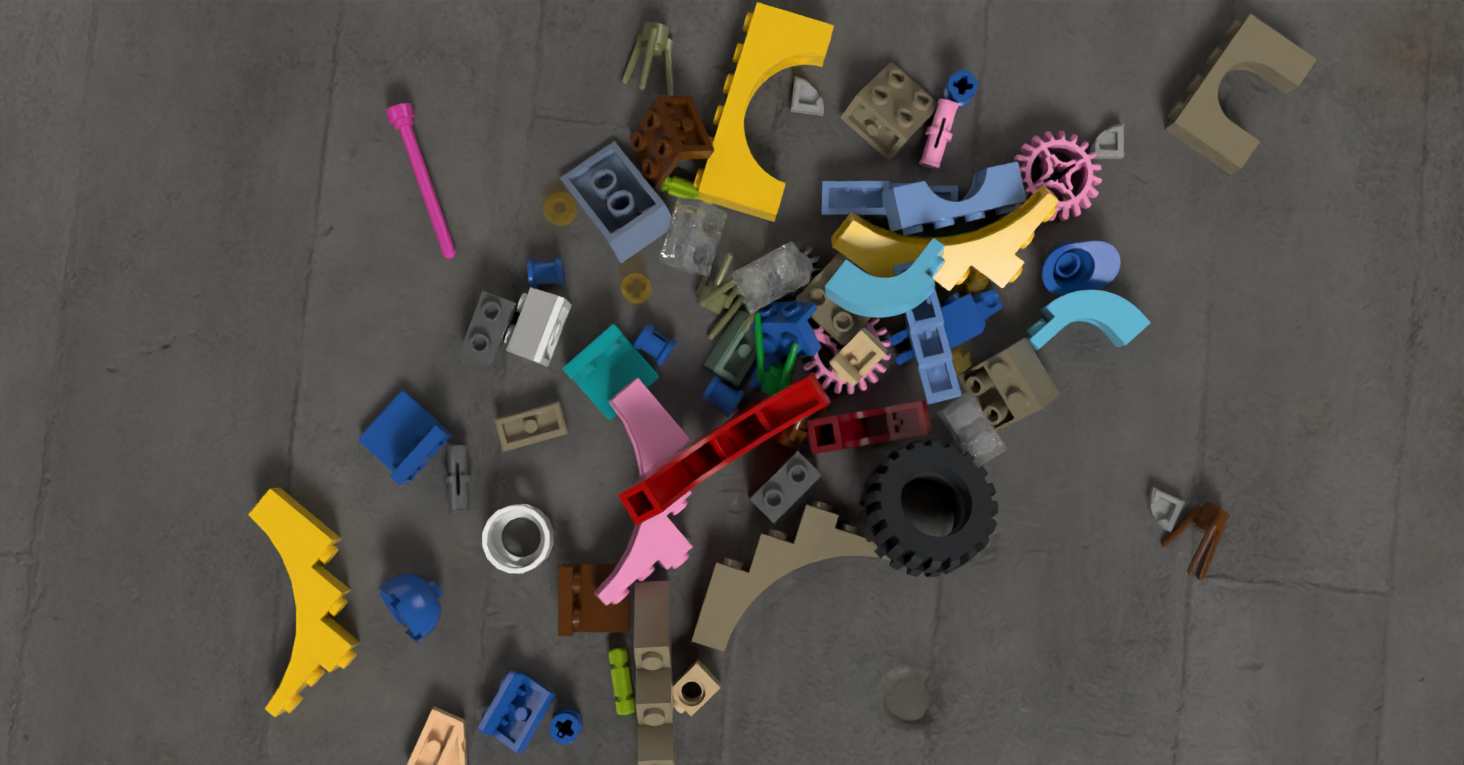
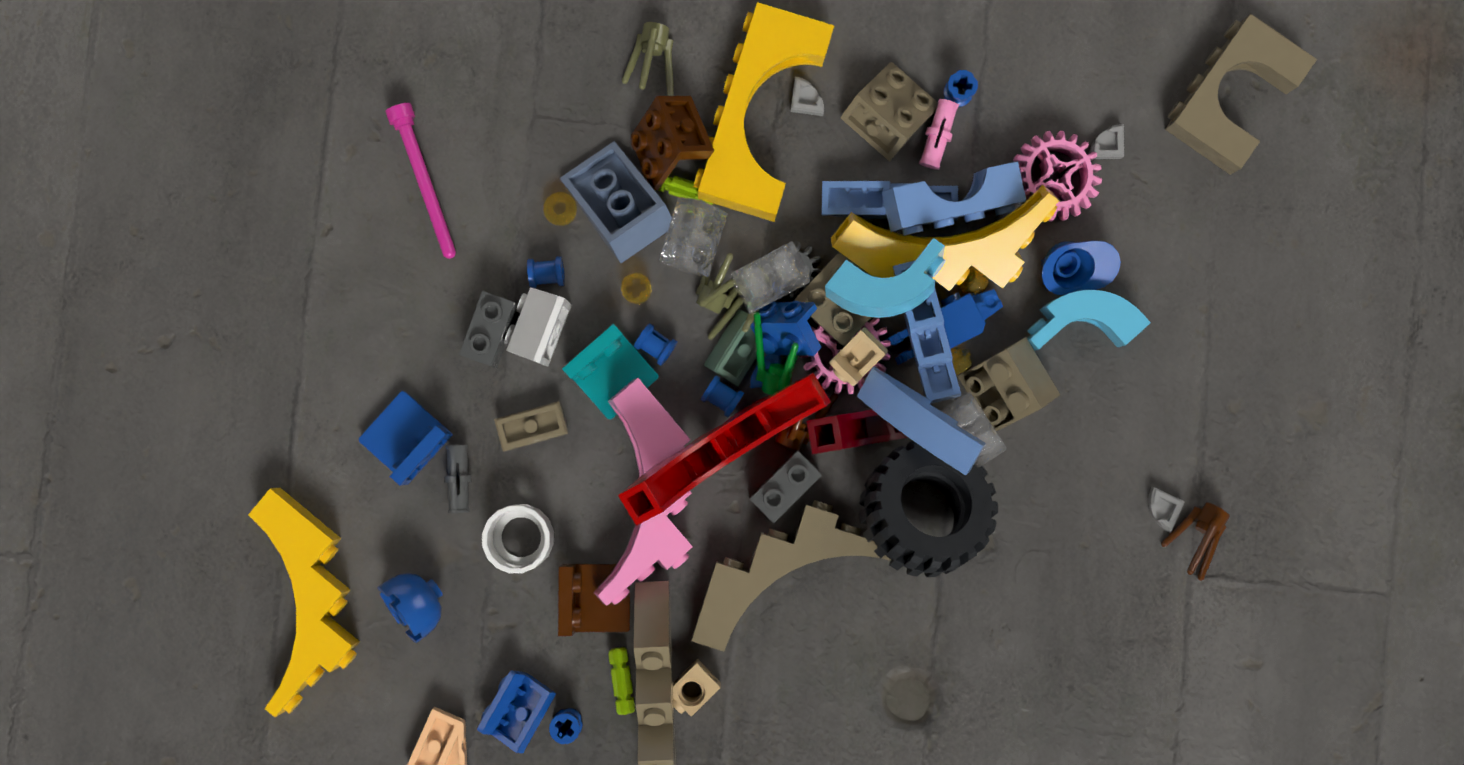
none -> medium blue slope [857,367,986,475]

